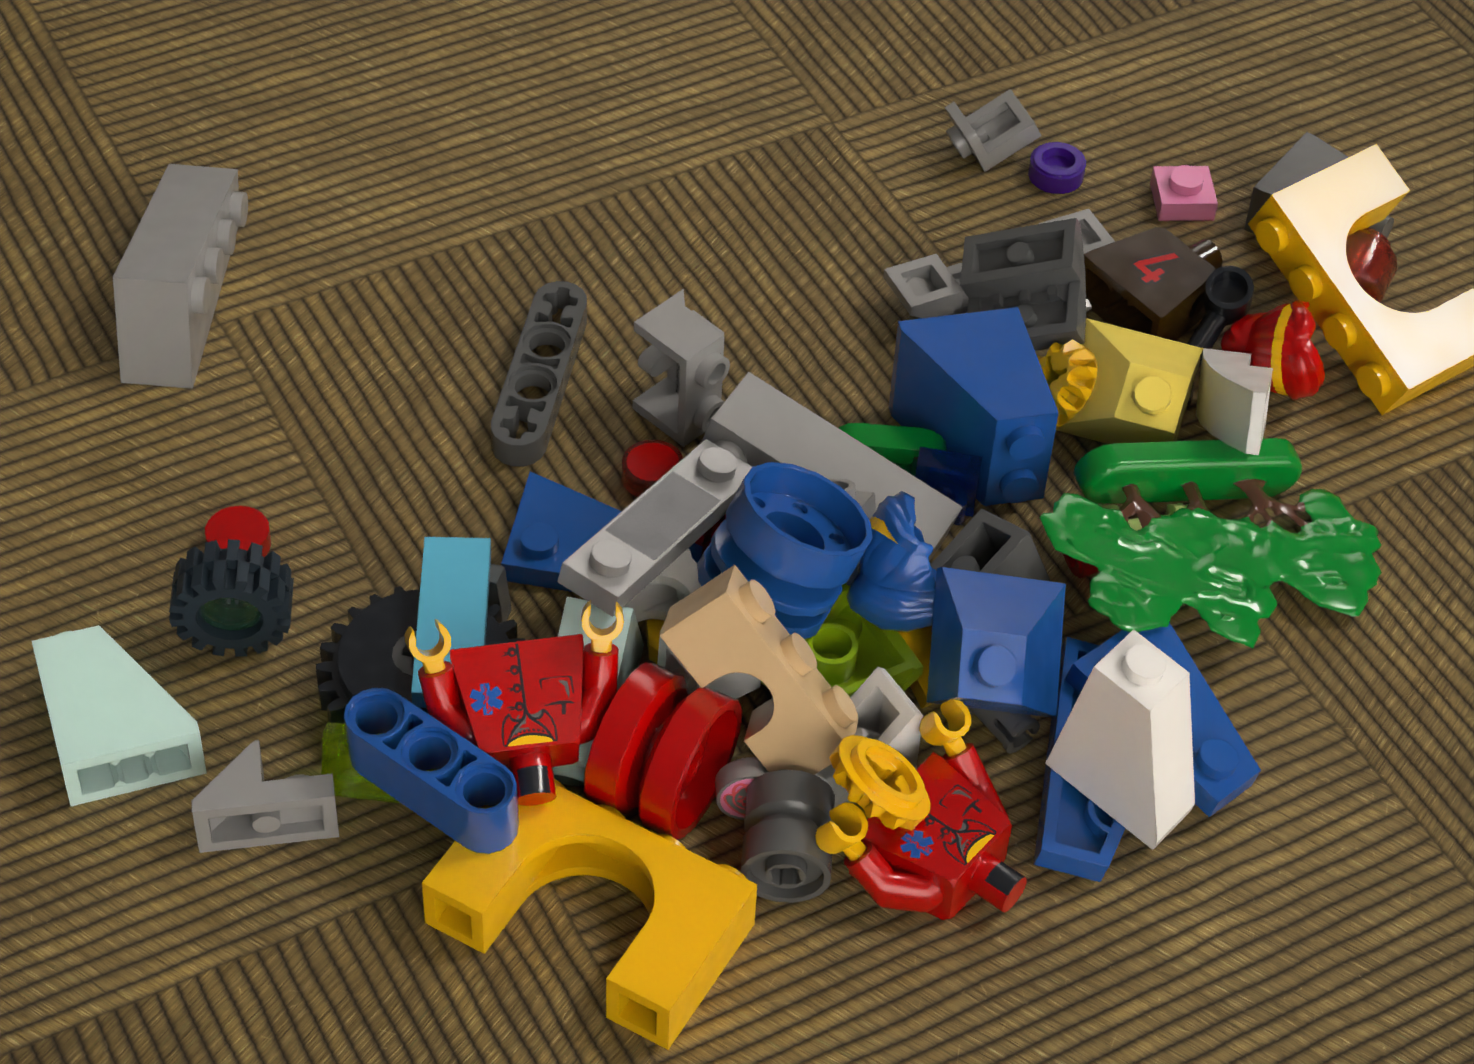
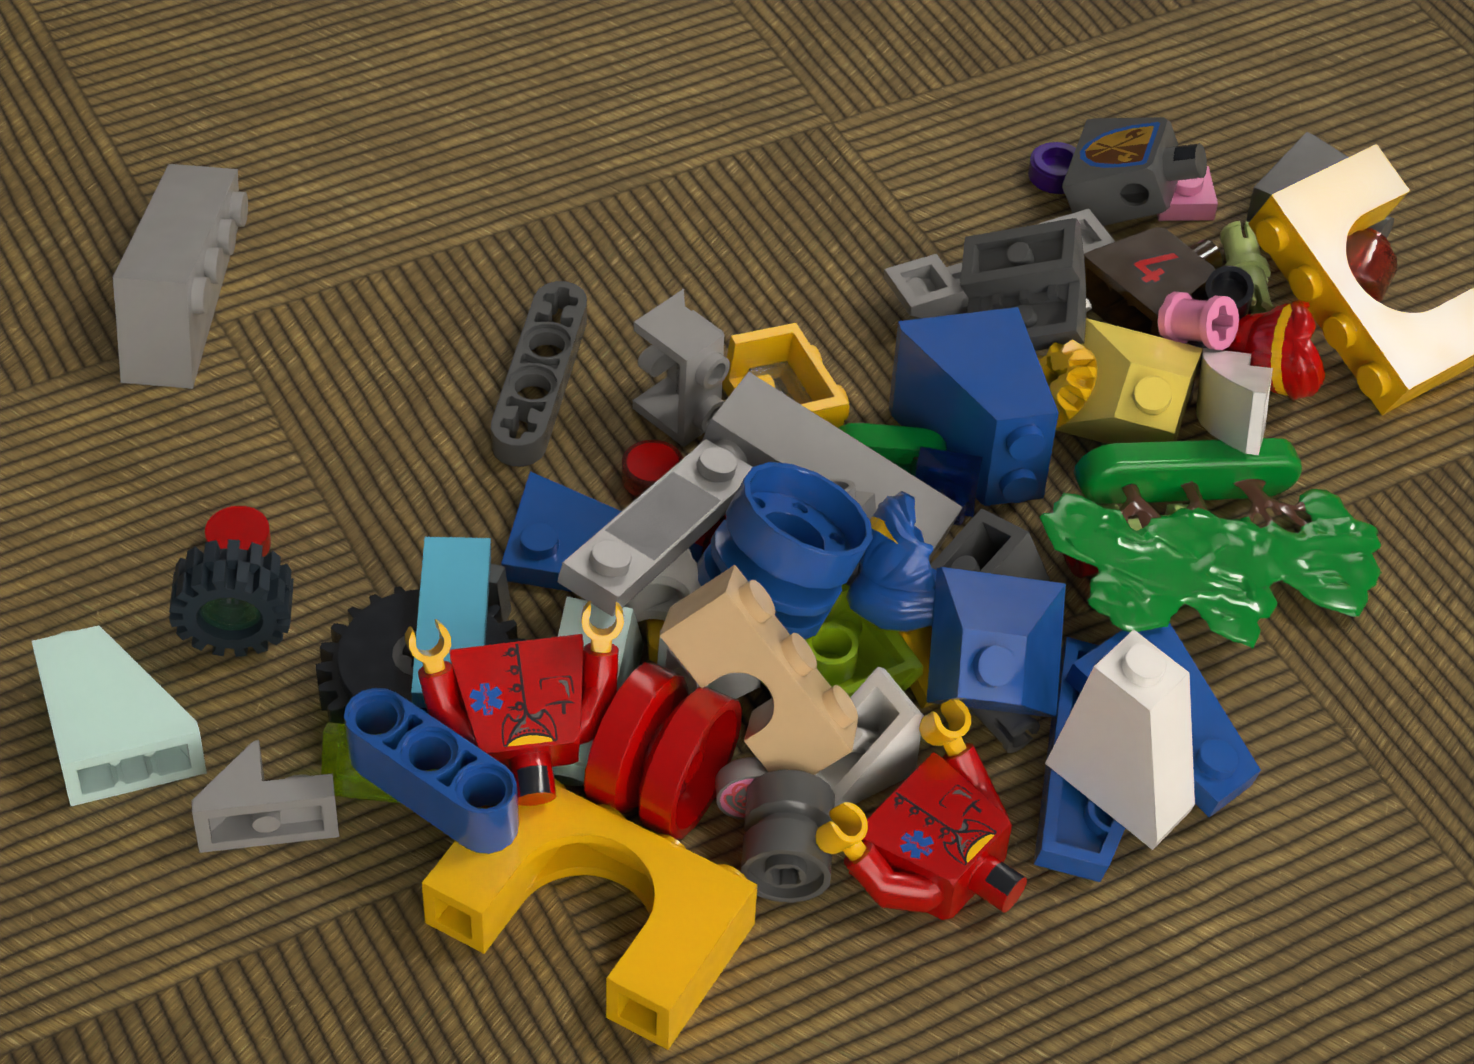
yellow gear [829,735,930,831] -> none
light grey bracket [944,89,1041,172] -> none
none -> yellow window [722,323,849,428]
none -> dark grey torso [1062,117,1207,226]
none -> bright pink bush [1157,291,1239,350]
none -> yellowish green pin [1220,221,1274,316]

